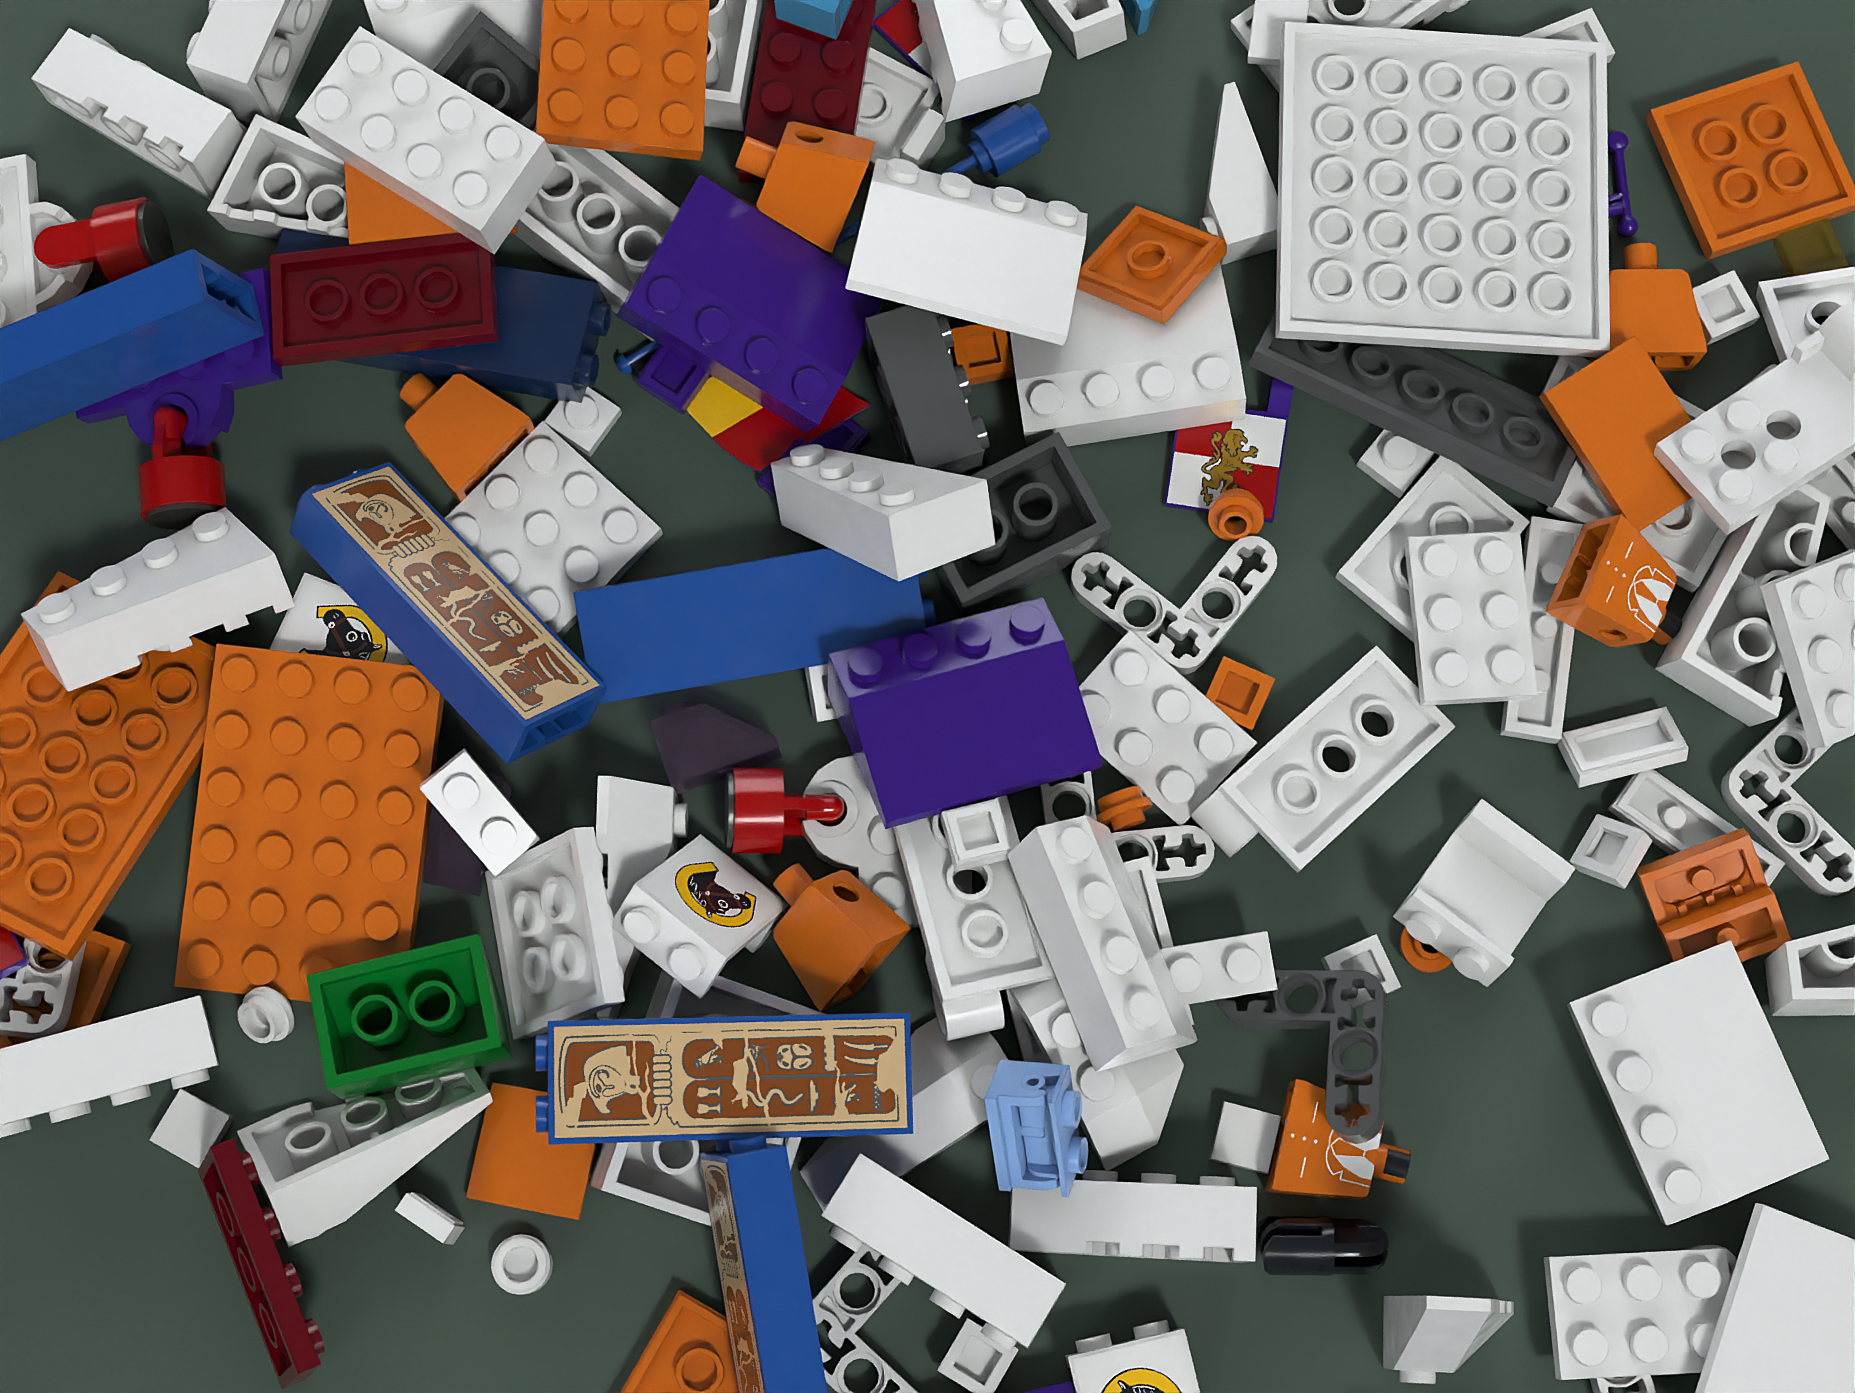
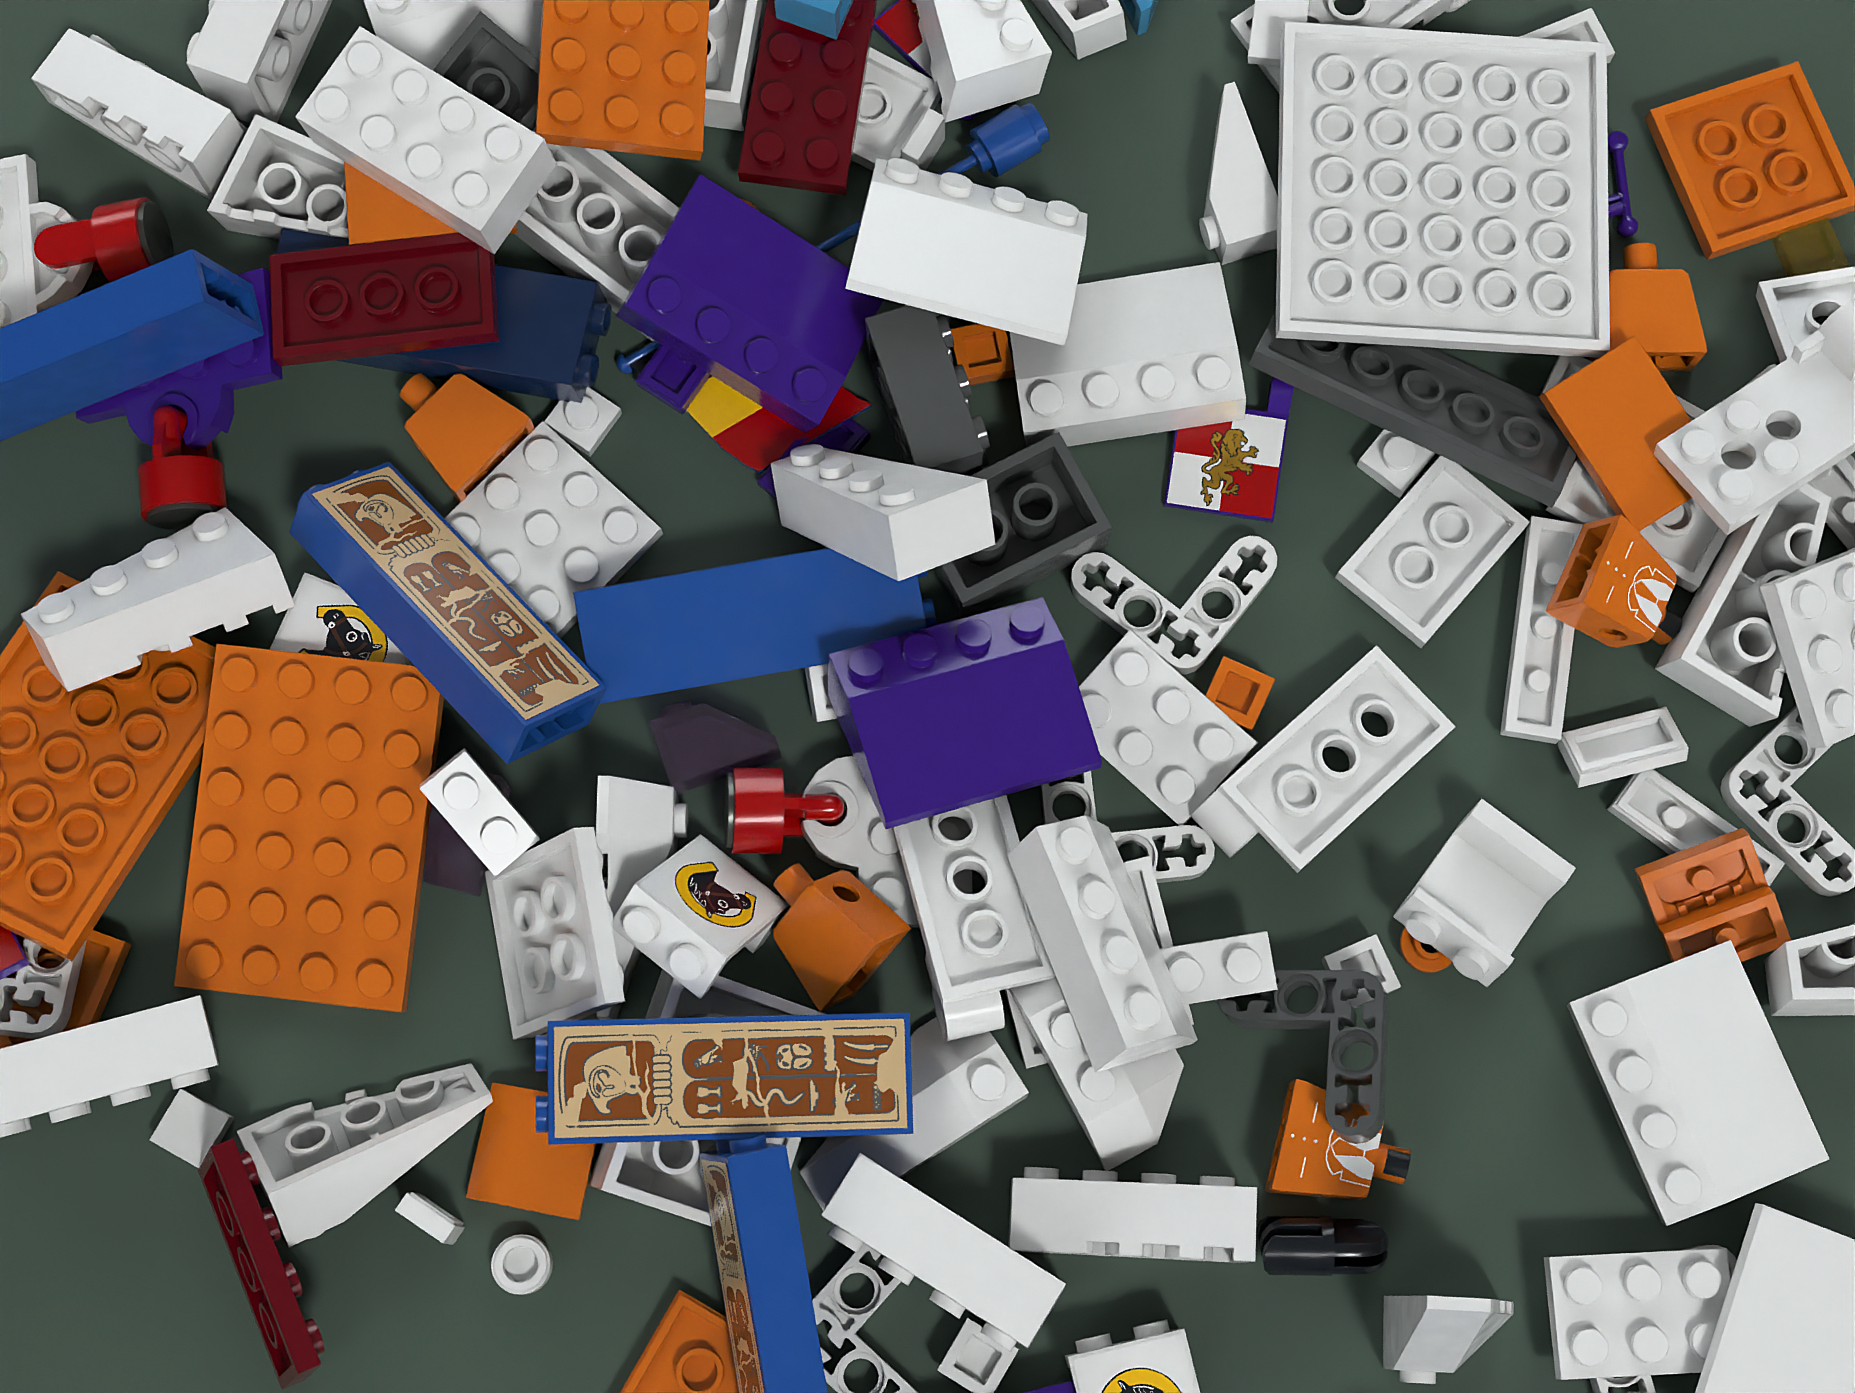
white plate [238,986,294,1043] -> none
green slope [306,934,513,1100] -> none
orange torso [735,121,875,253] -> none
white tile [940,799,1013,872] -> none
light blue hinge [984,1059,1088,1197] -> none
orange tile [1077,205,1227,324] -> none
orange plate [1096,786,1153,832] -> none
orange plate [1208,488,1264,542] -> none
white tile [1209,1101,1281,1174] -> none
white plate [1404,531,1538,706] -> none
white plate [1569,814,1653,889] -> none
white plate [1693,270,1760,345] -> none

